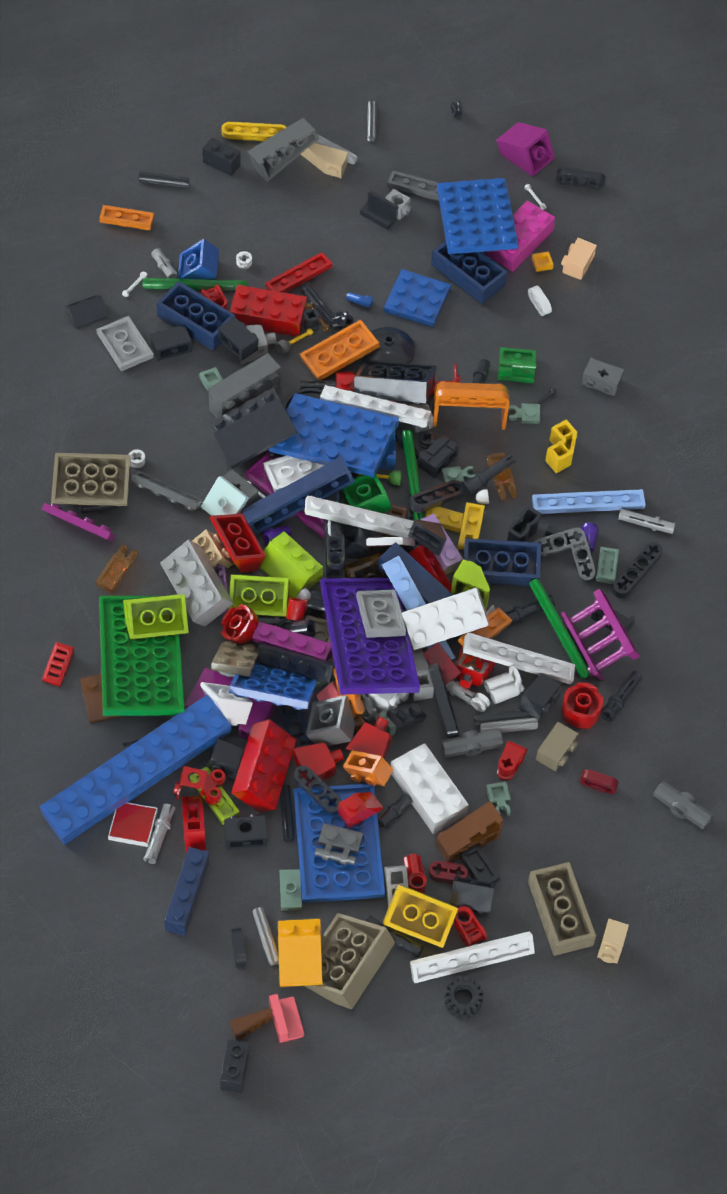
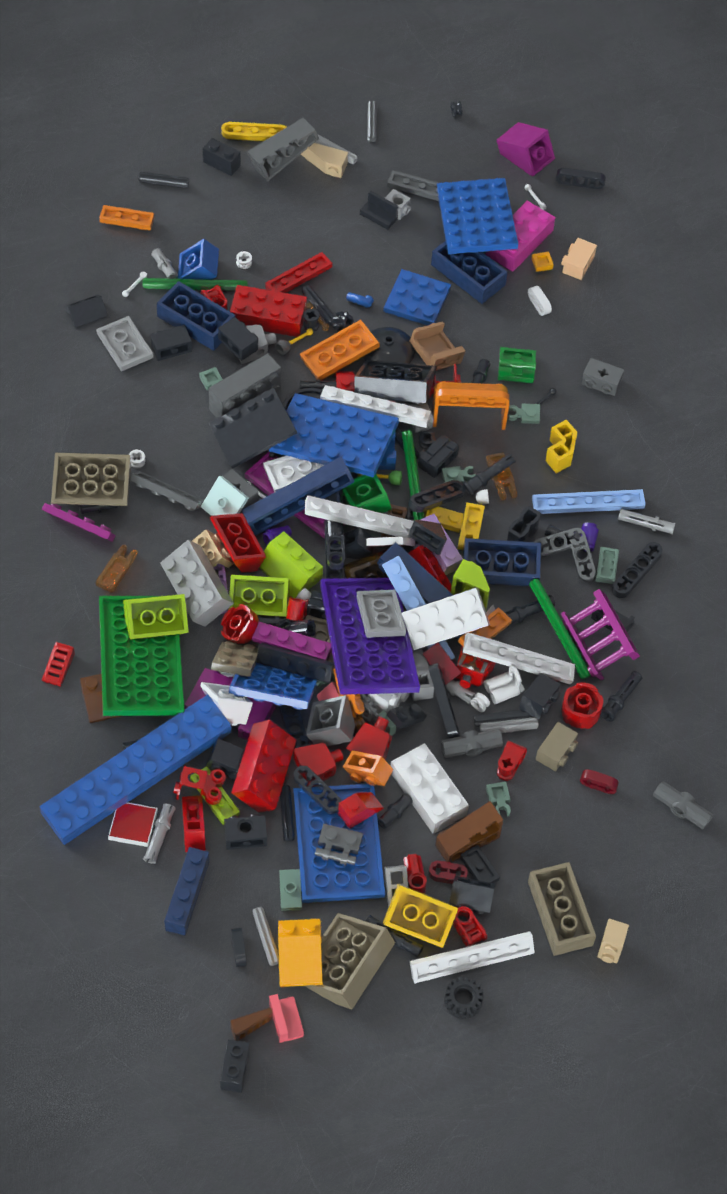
none -> medium nougat panel [410,321,465,370]

